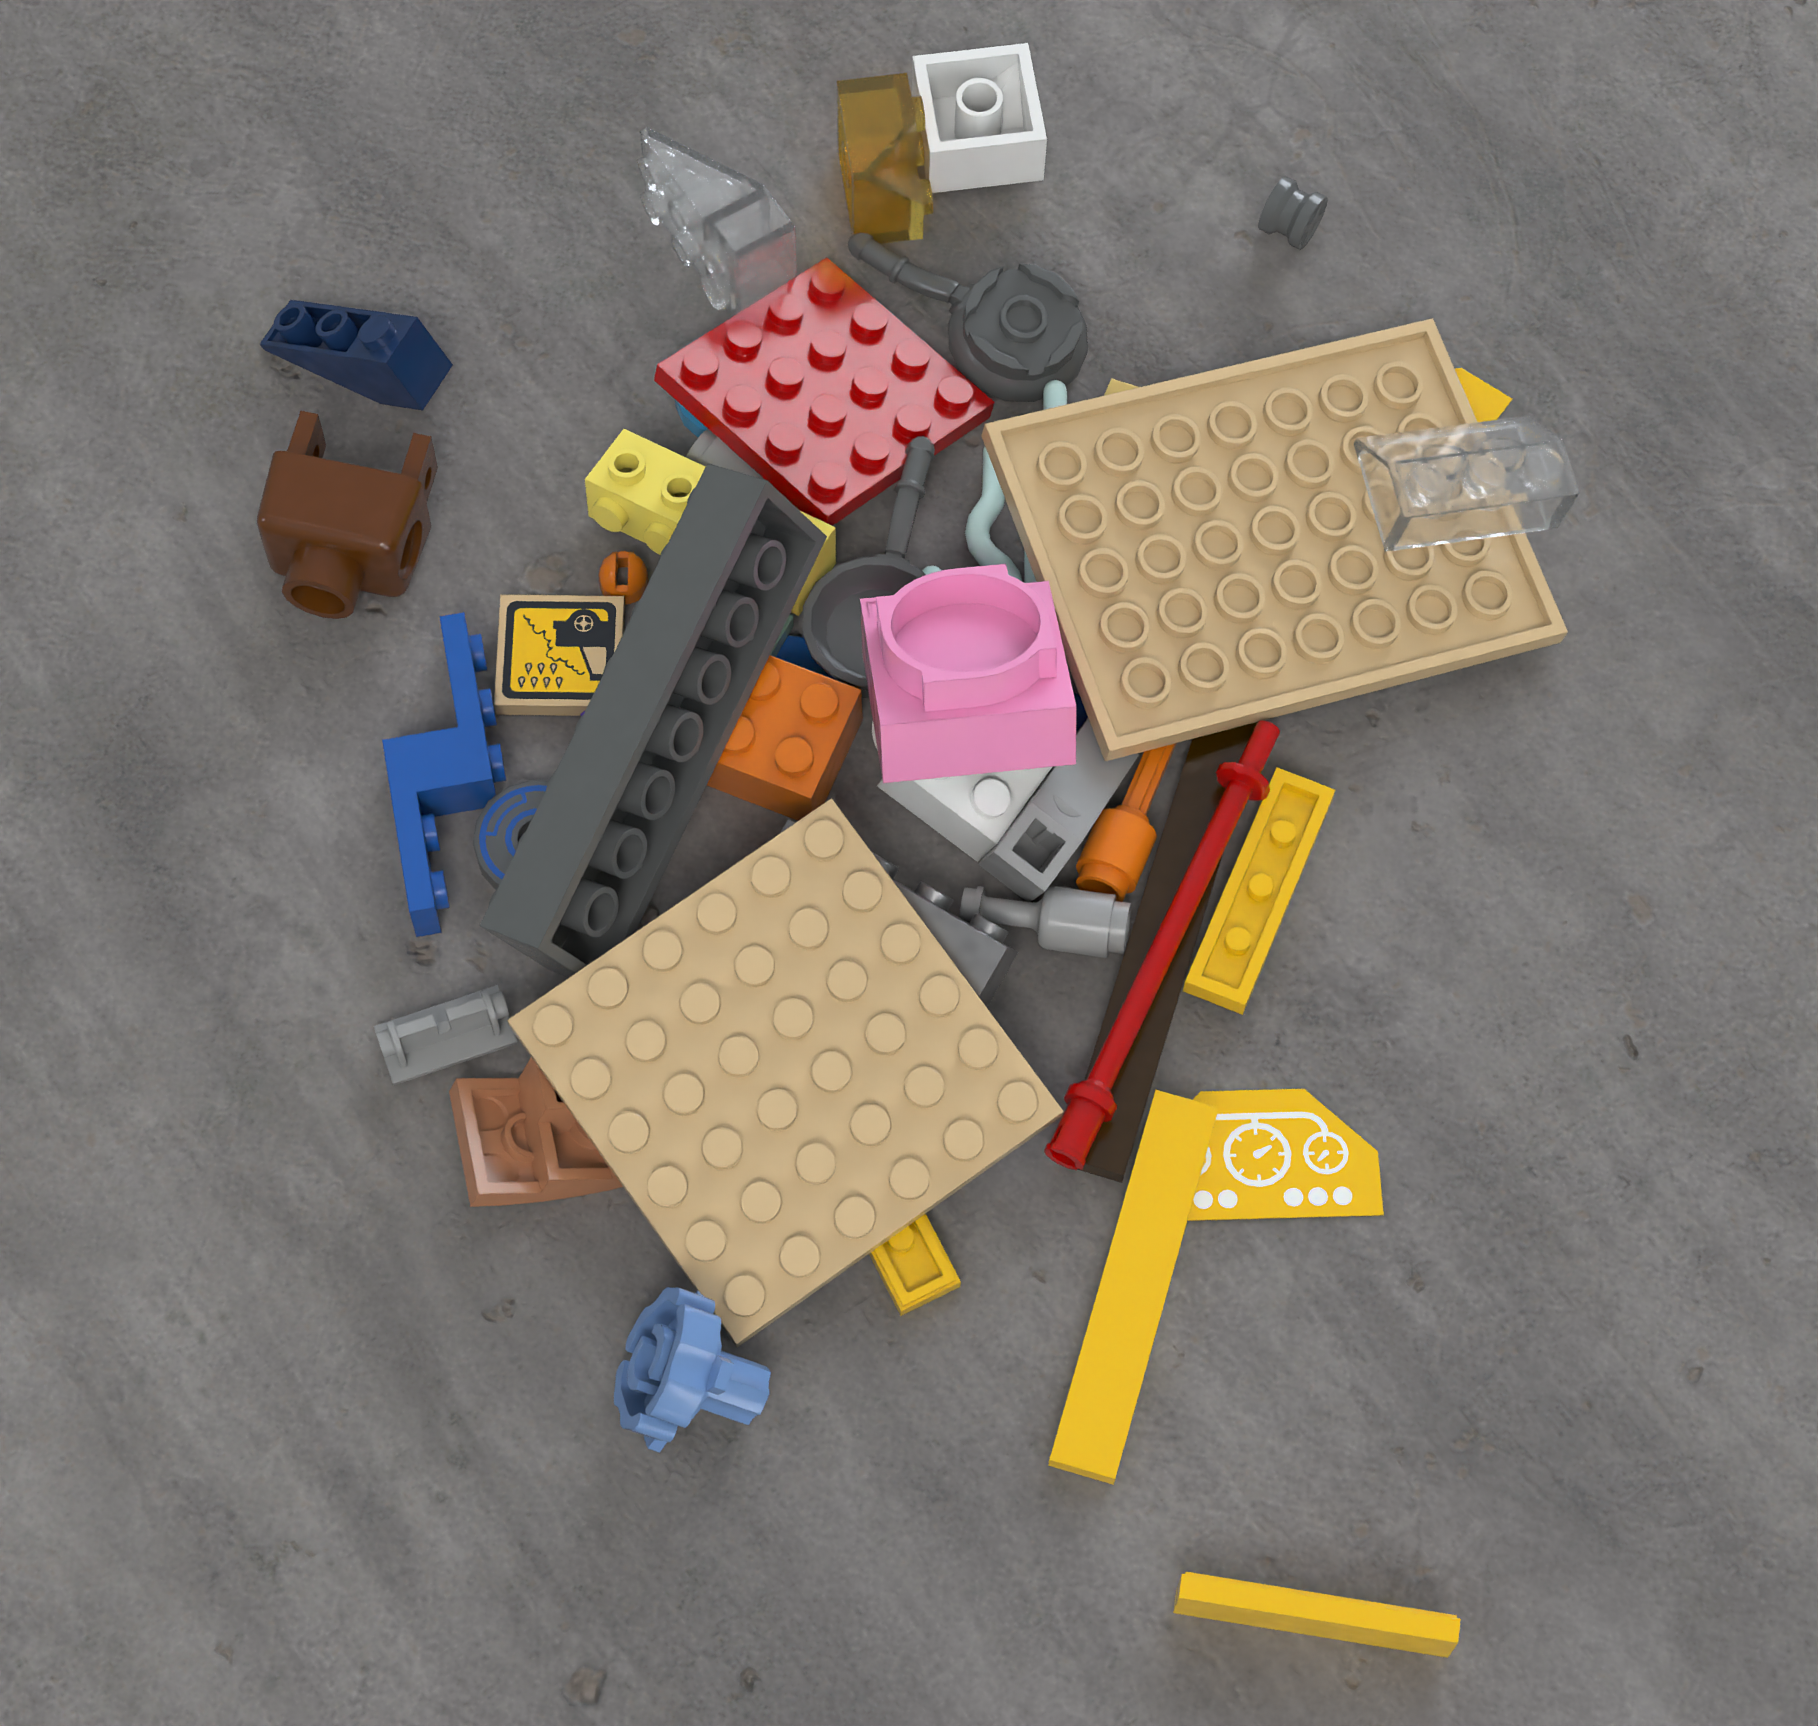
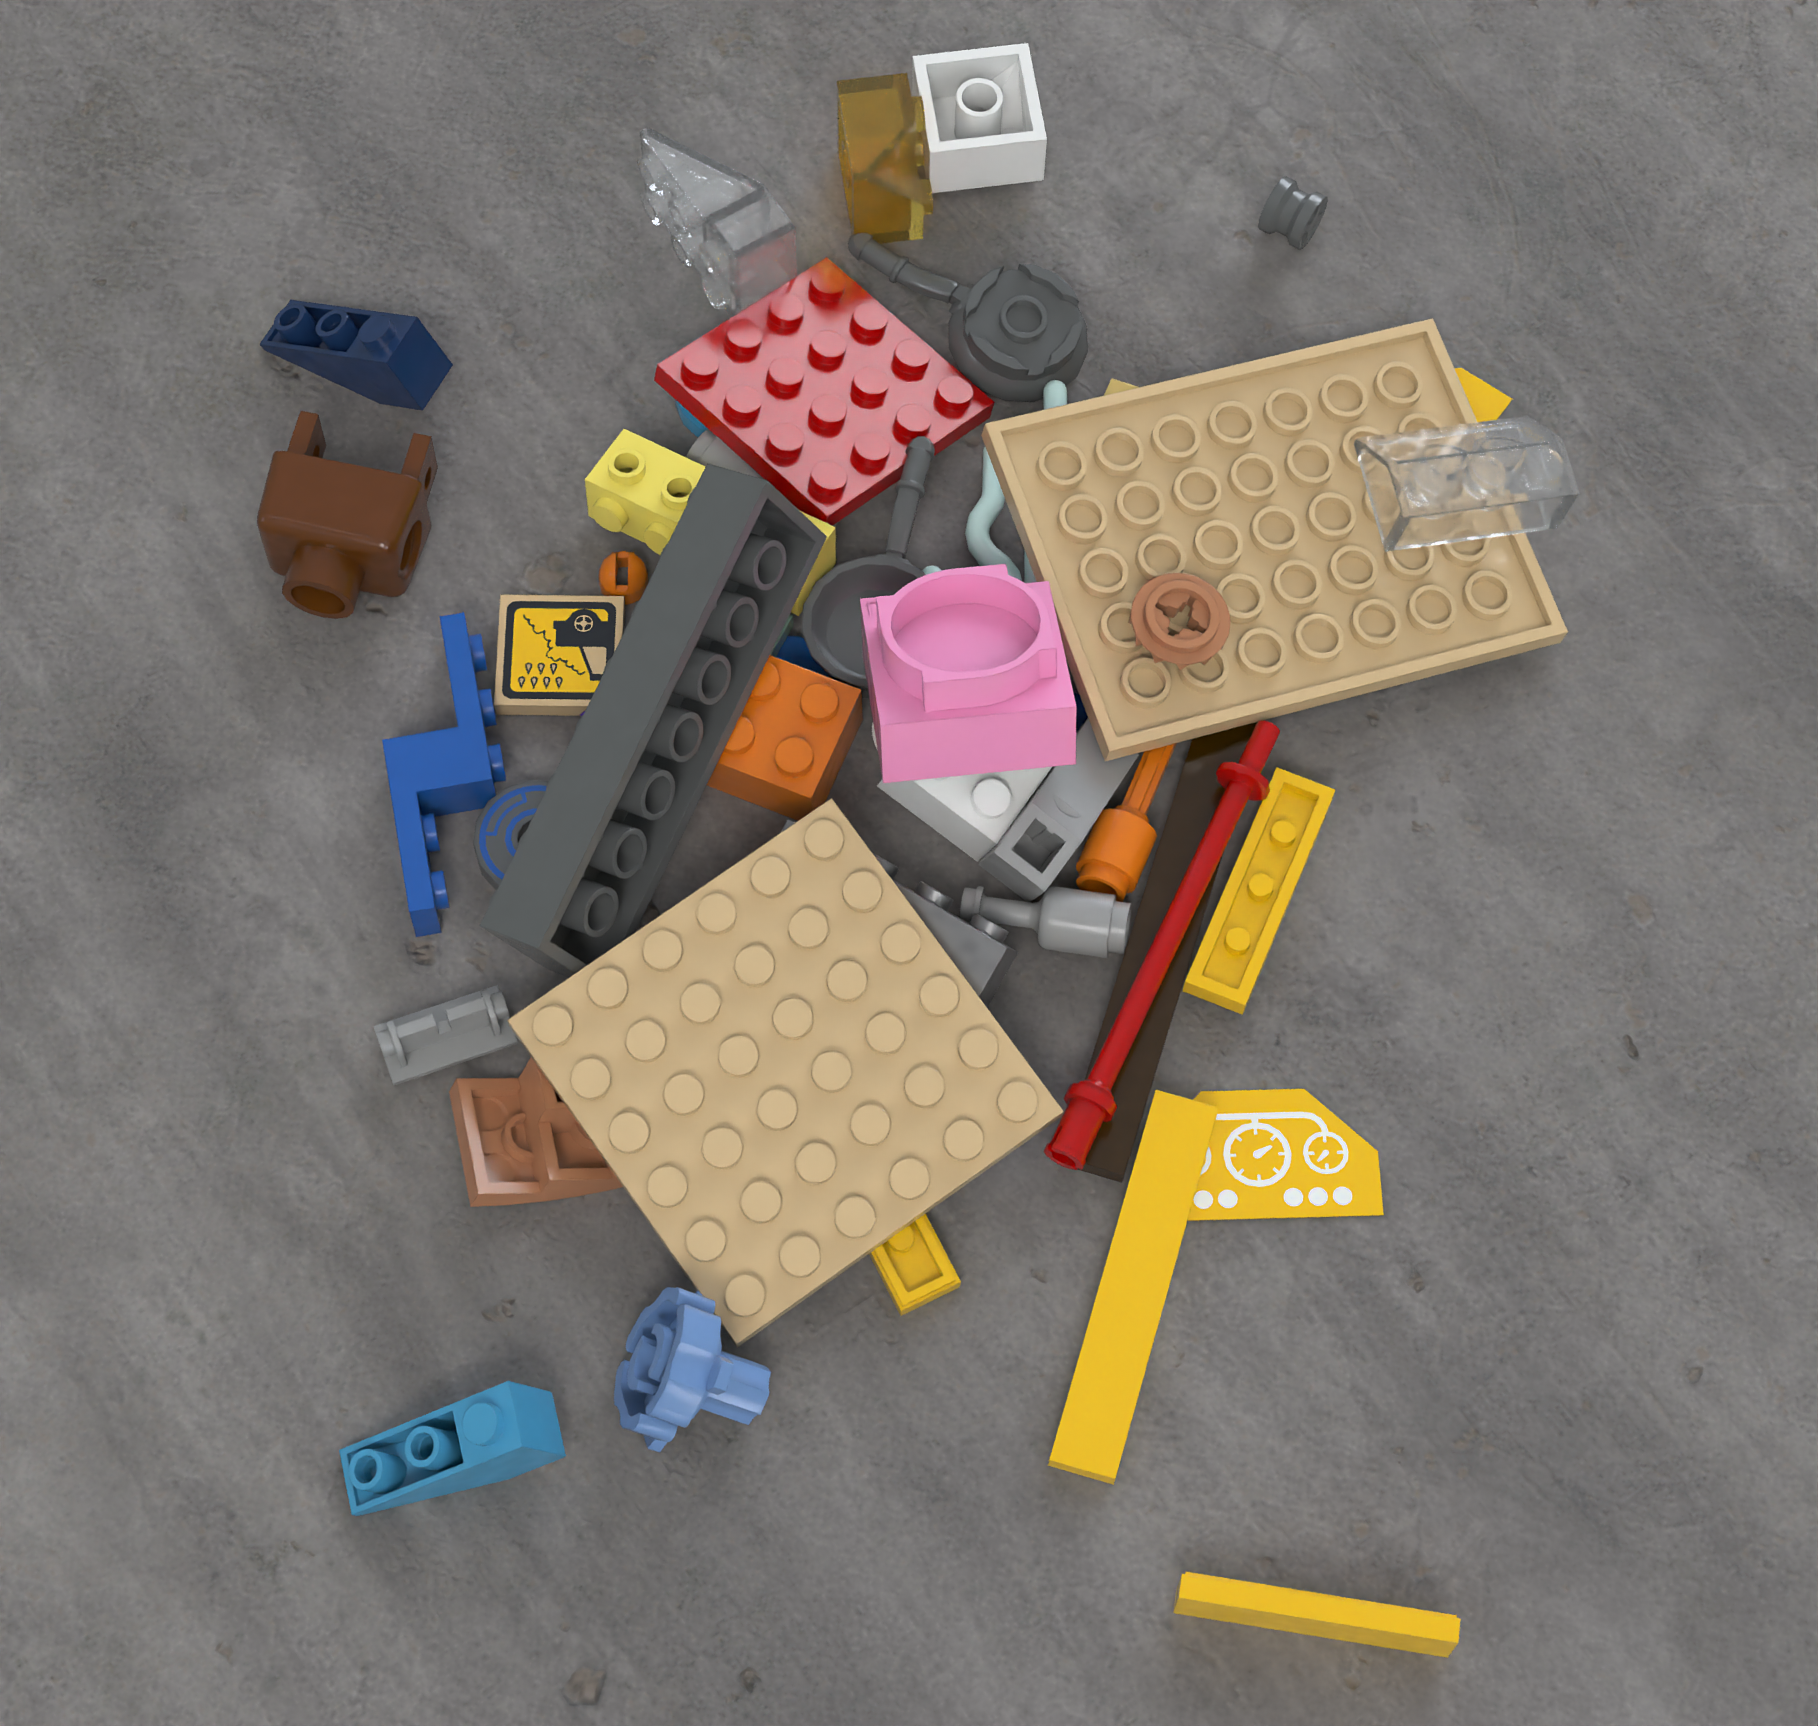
none -> dark azure slope [339,1381,566,1516]
none -> nougat gear [1128,573,1230,670]

